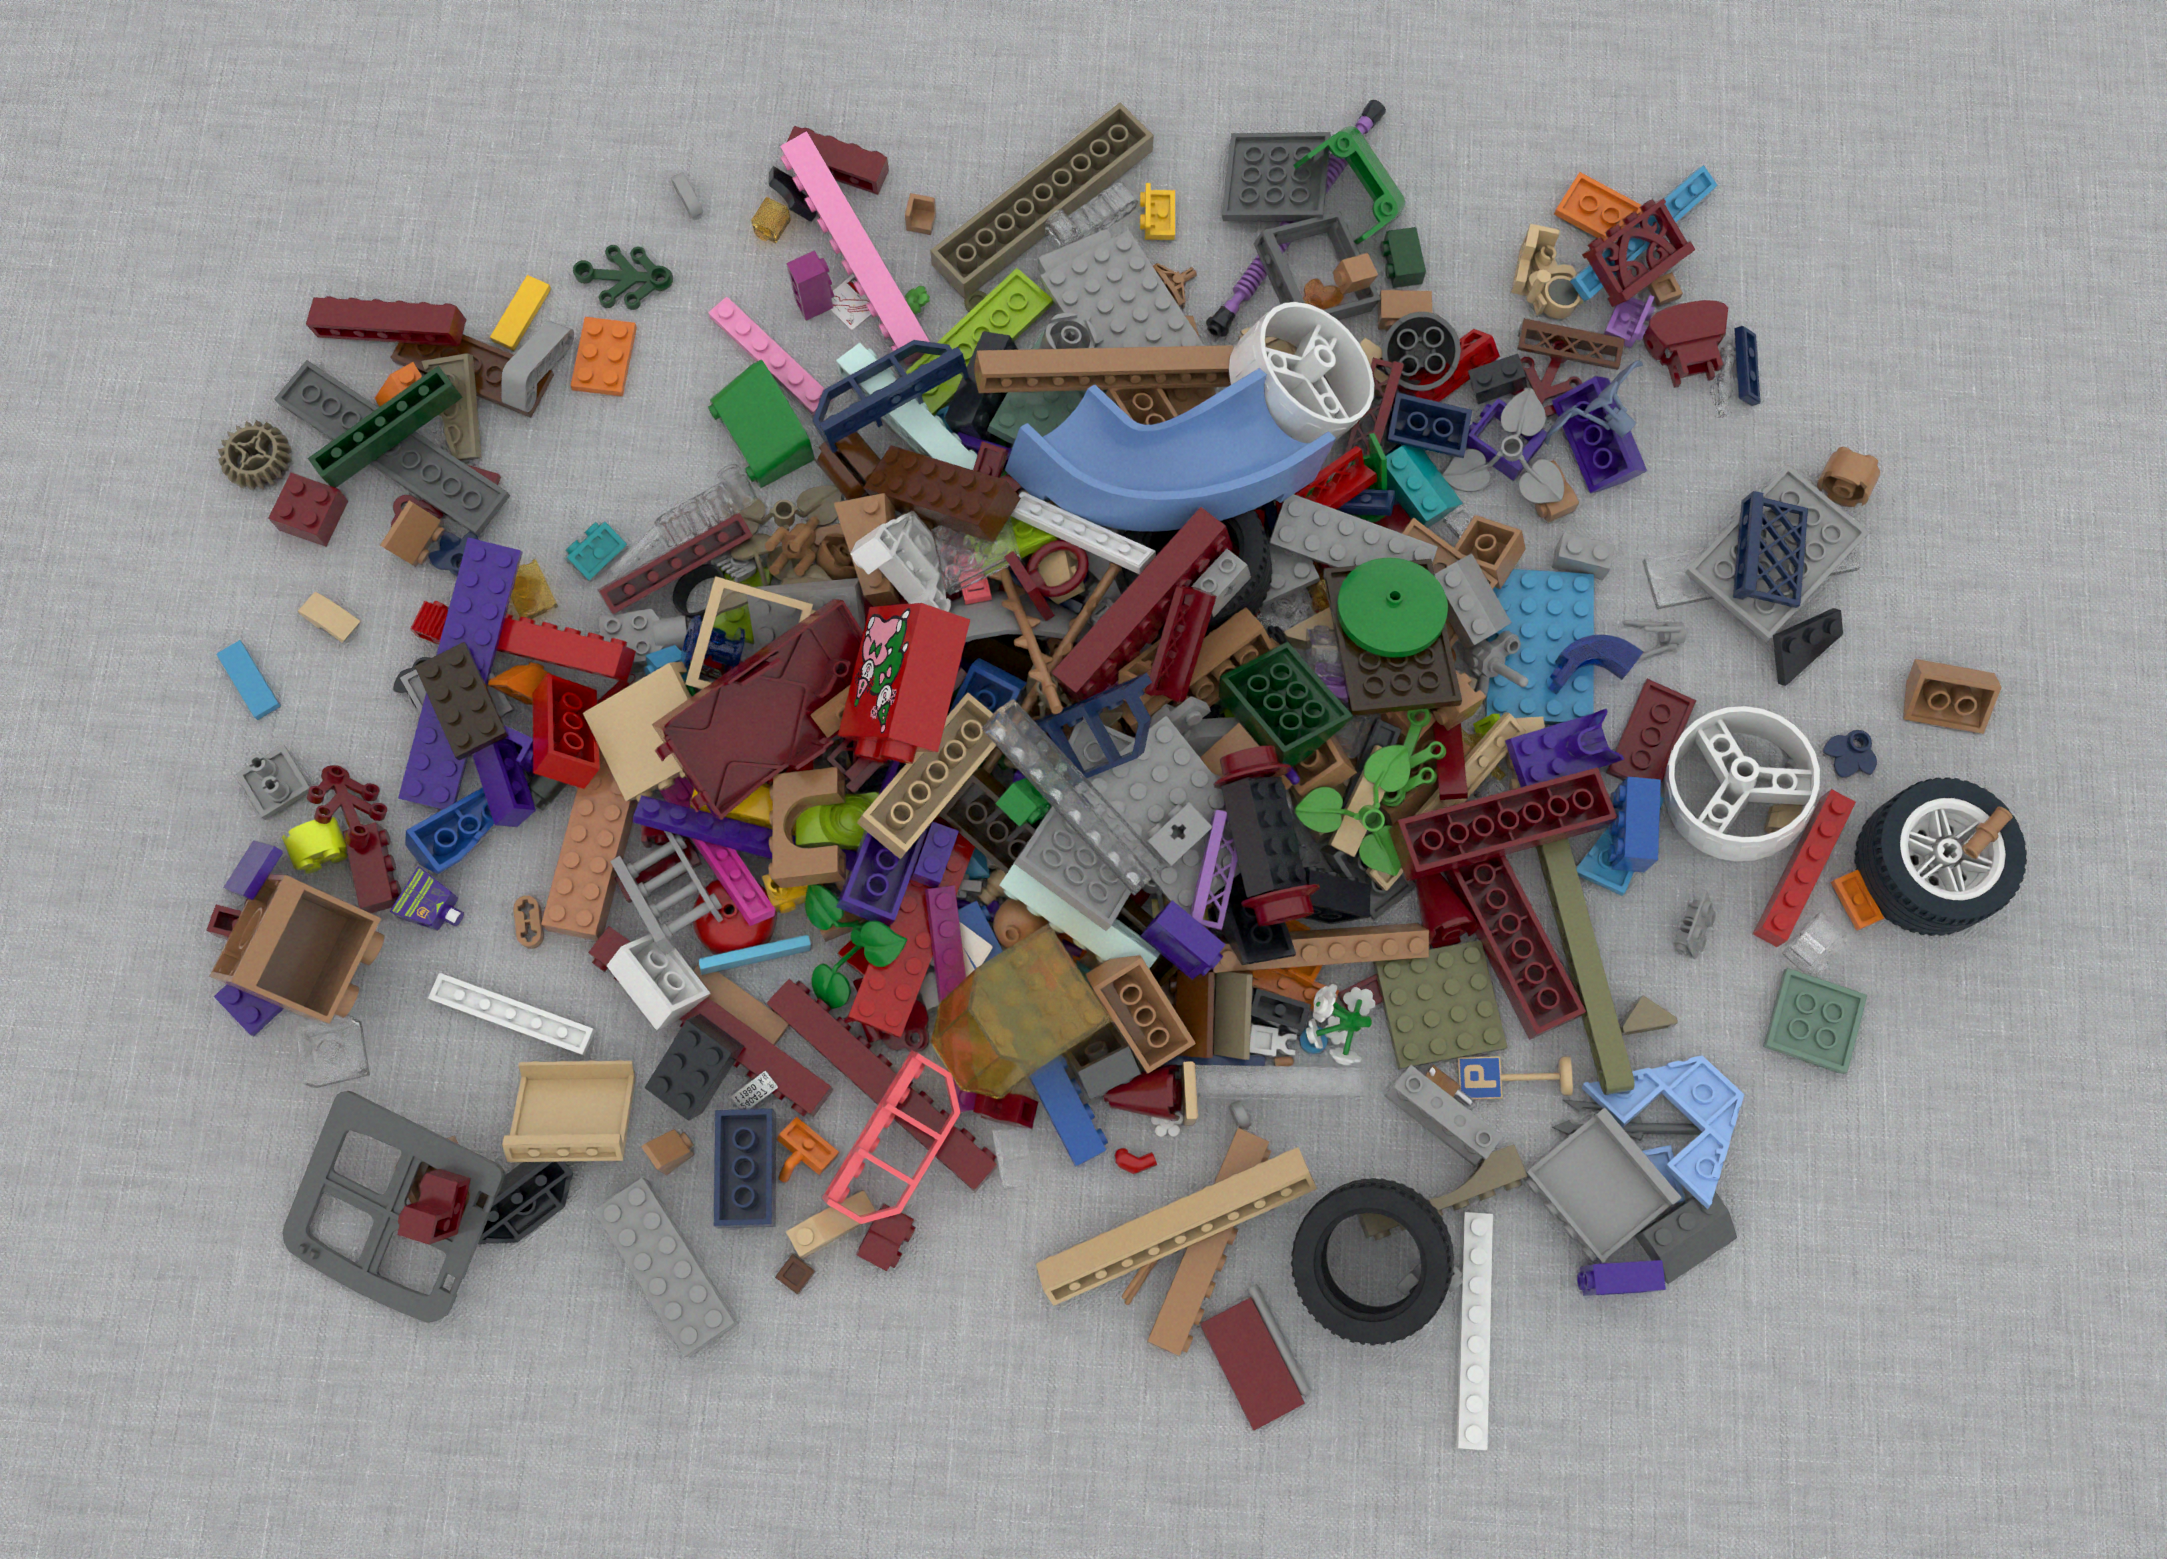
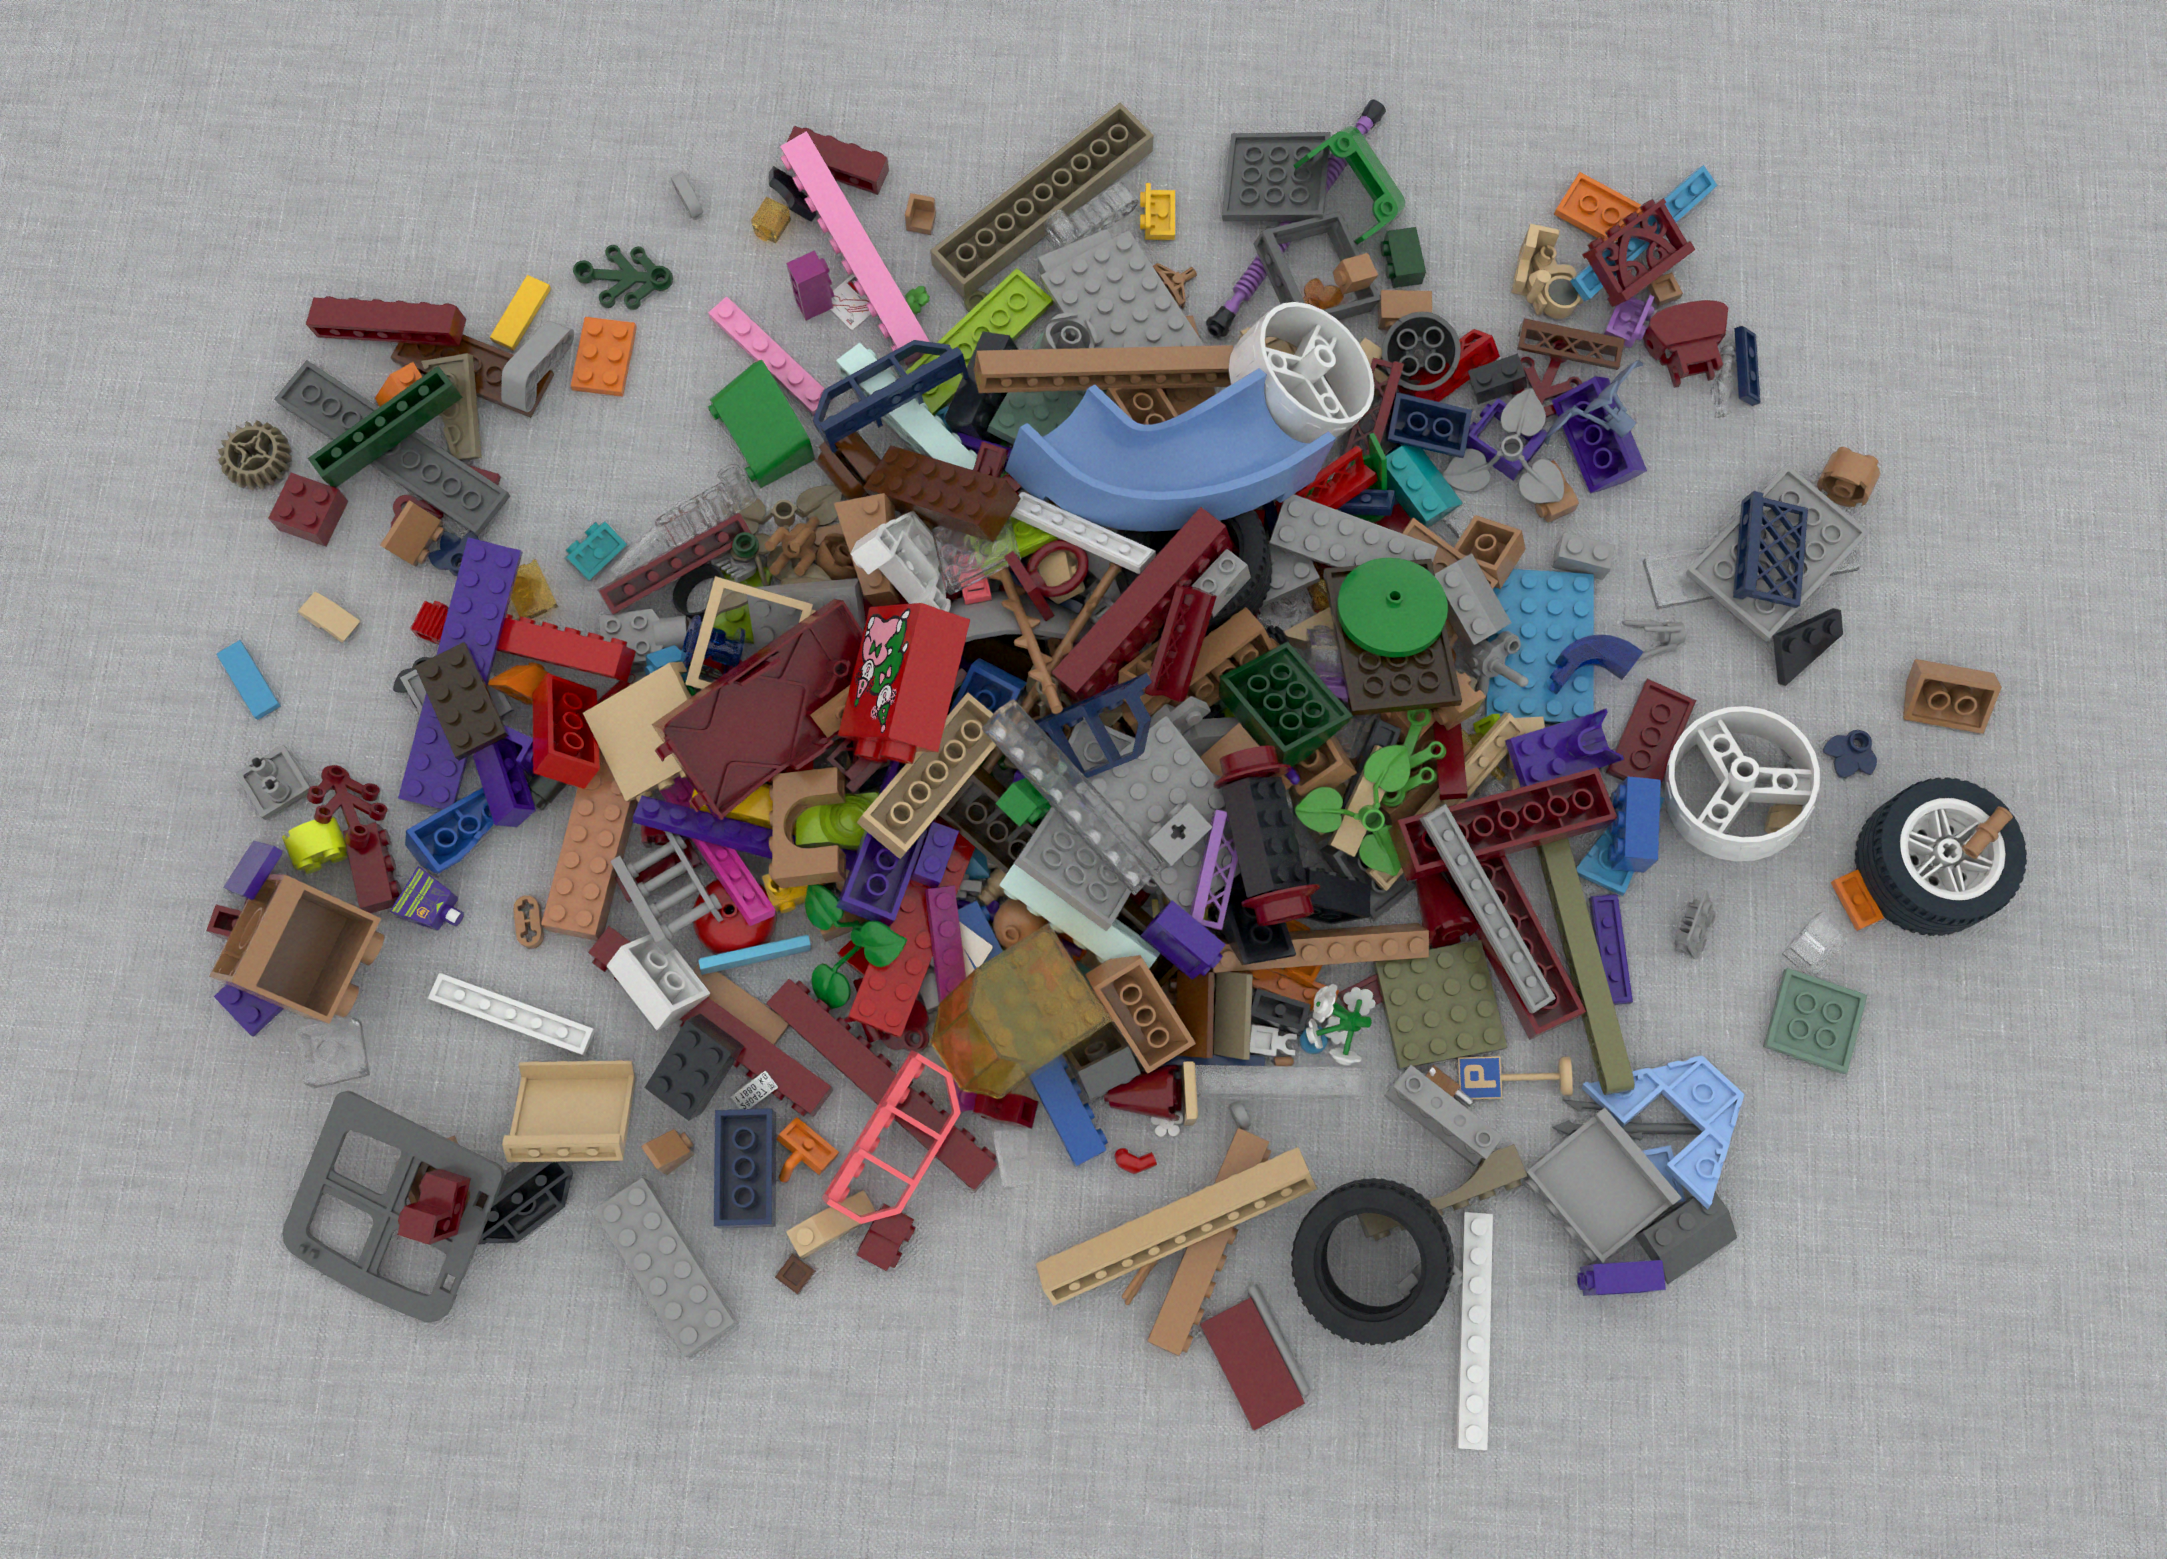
dark tan slope [1620,995,1678,1036] -> none
red brick [1753,789,1856,947] -> none
none -> dark green plate [732,532,759,559]
none -> light grey tile [1420,804,1556,1013]
none -> dark purple tile [1589,894,1633,1005]

